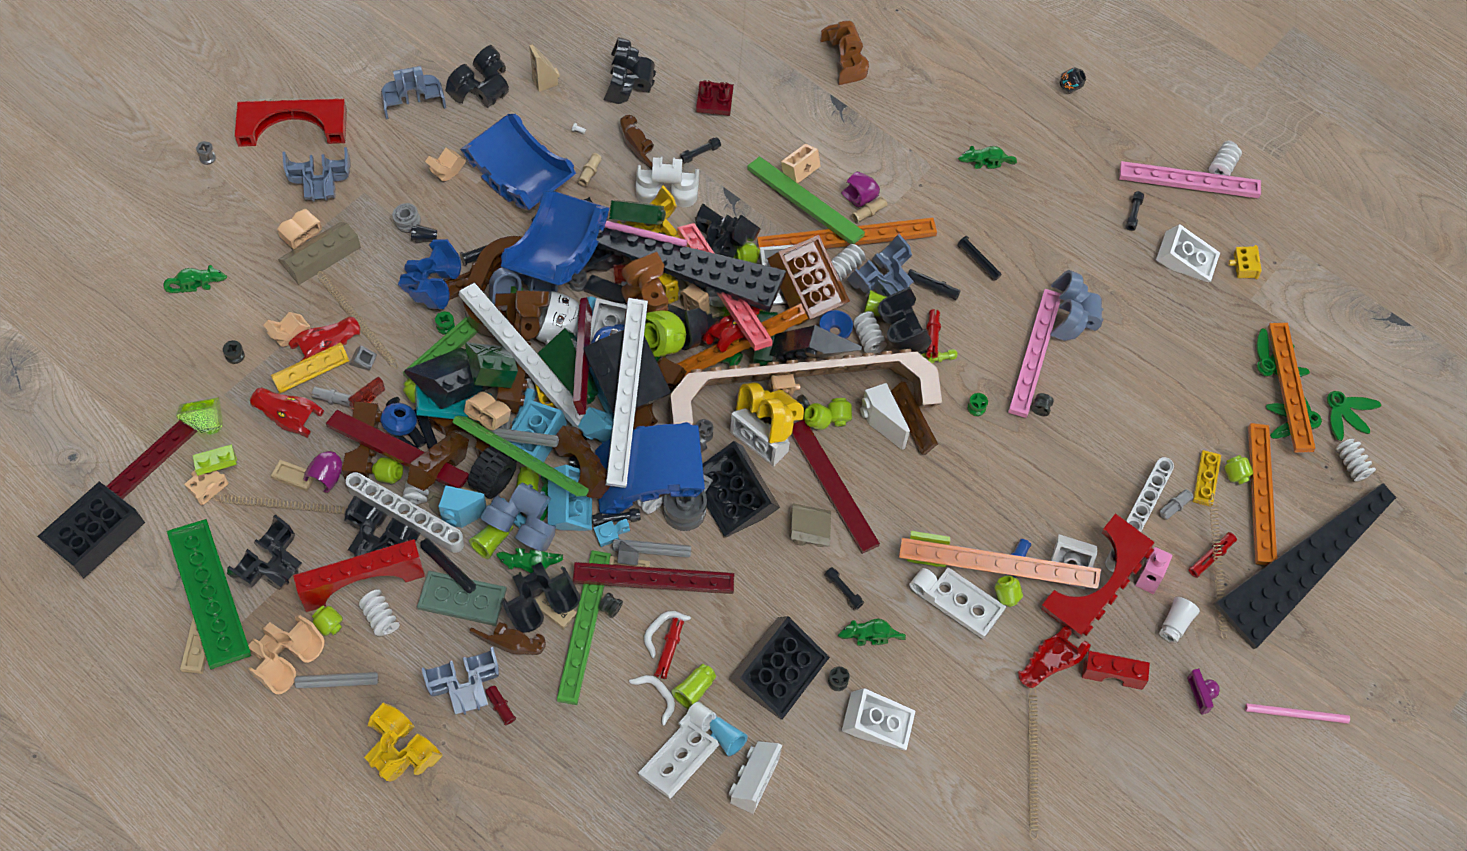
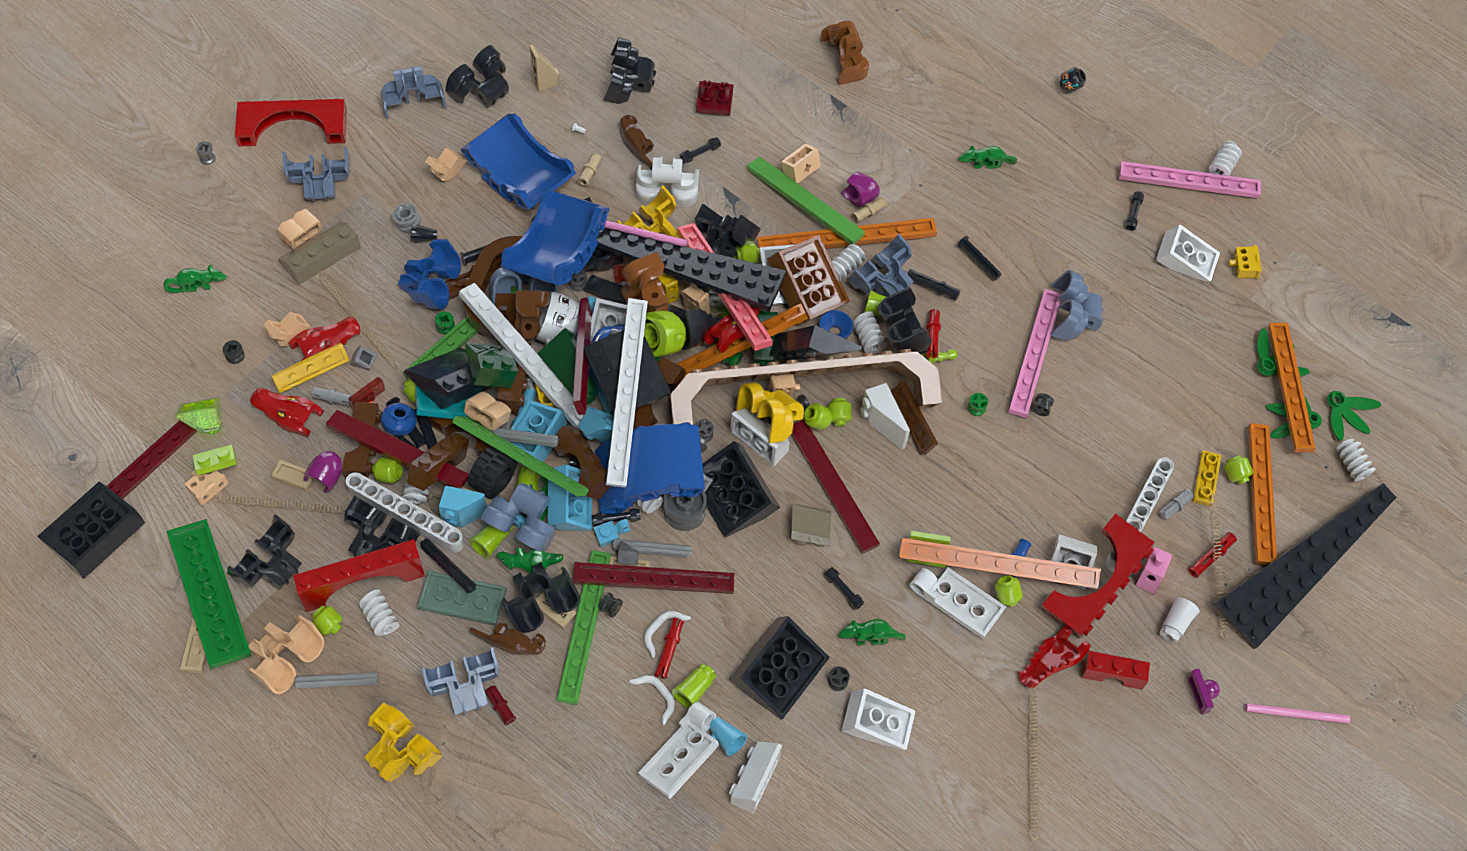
dark green slope [609,200,666,225] -> none

